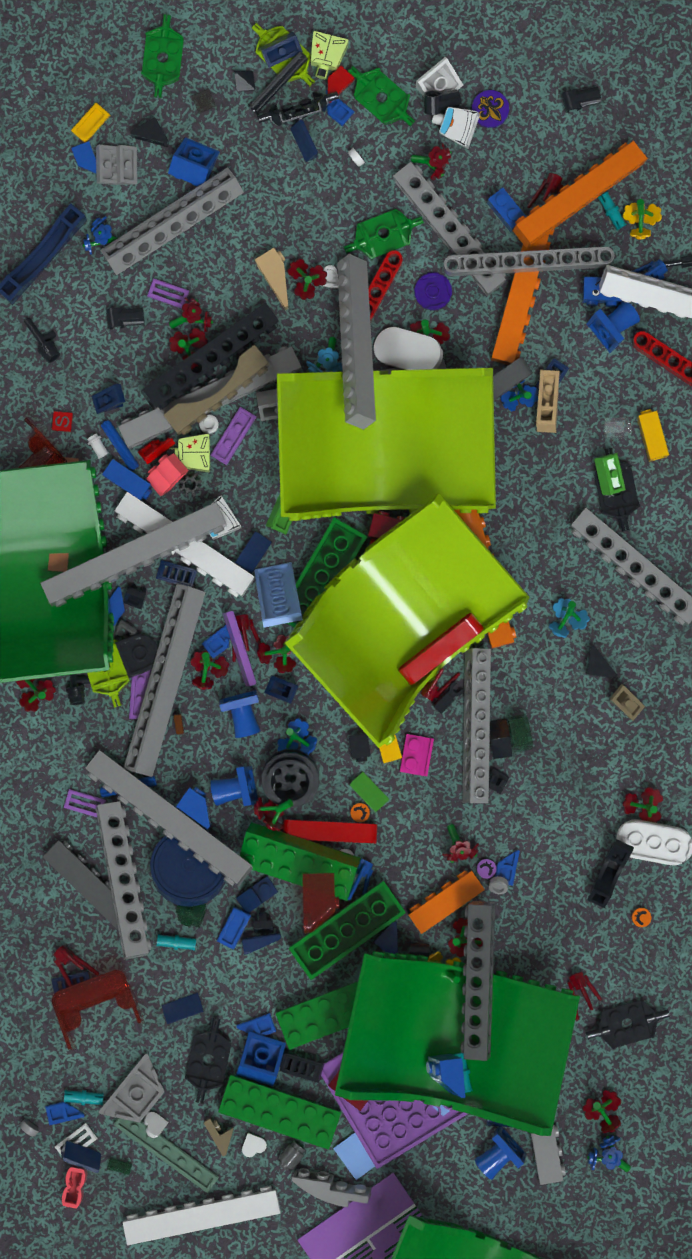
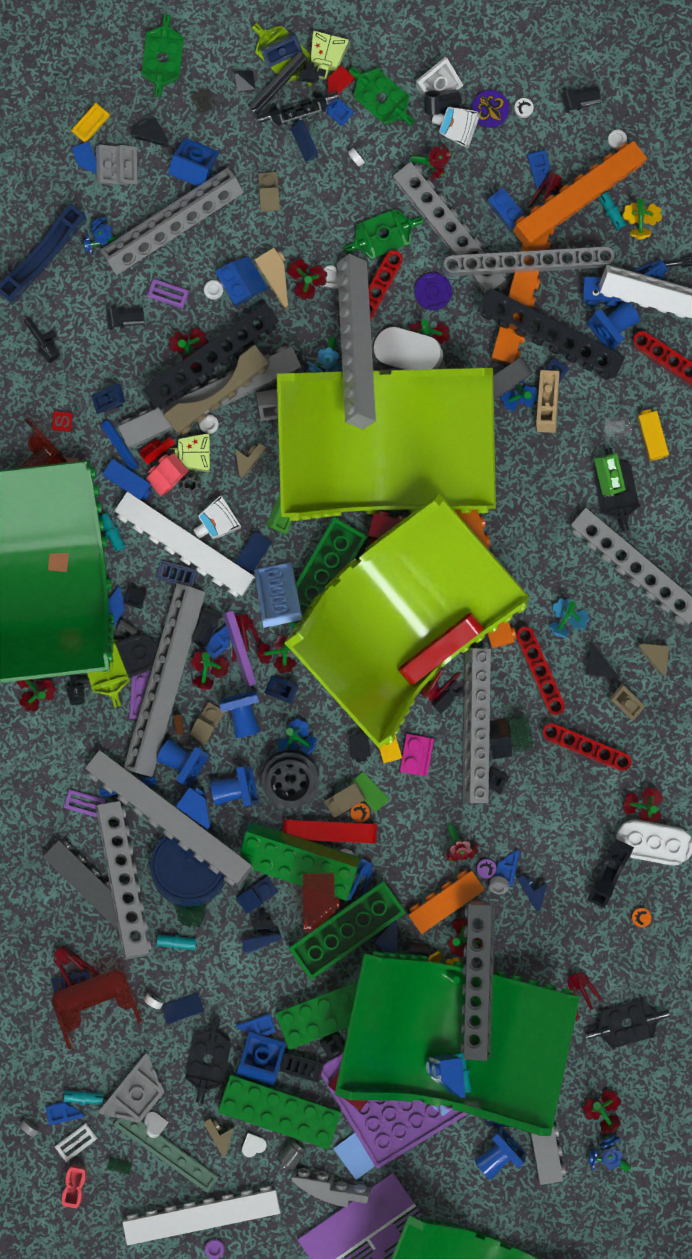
light grey brick [41,502,227,607] -> none
dark blue slope [61,1141,101,1173] -> none
white pin [87,433,109,459] -> none
dark red plant [169,297,213,332] -> none
medium lavender tile [210,407,256,465] -> none
blue tile [217,906,251,950] -> none
dark red plant [253,797,293,831] -> none
none -> teal pin [100,513,126,552]
none -> white tile [144,993,164,1009]
none -> blue plant [157,739,210,788]
none -> dark tan slope [189,702,225,745]
none -> black piece [192,607,223,647]
none -> white tile [204,280,223,300]
none -> medium lavender tile [205,1239,224,1259]
none -> blue slope [215,256,268,308]
none -> dark tan slope [236,443,266,480]
none -> dark tan slope [258,172,280,212]
none -> black tile [296,62,320,84]
none -> black tile [320,1033,345,1060]
none -> dark tan slope [324,782,366,818]
none -> black brick [477,288,625,380]
none -> white tile [514,98,534,118]
none -> red beam [516,627,565,715]
none -> dark blue slope [516,874,547,912]
none -> blue tile [527,150,550,189]
none -> red beam [542,723,632,771]
none -> white tile [608,130,627,149]
none -> dark tan slope [637,644,669,676]

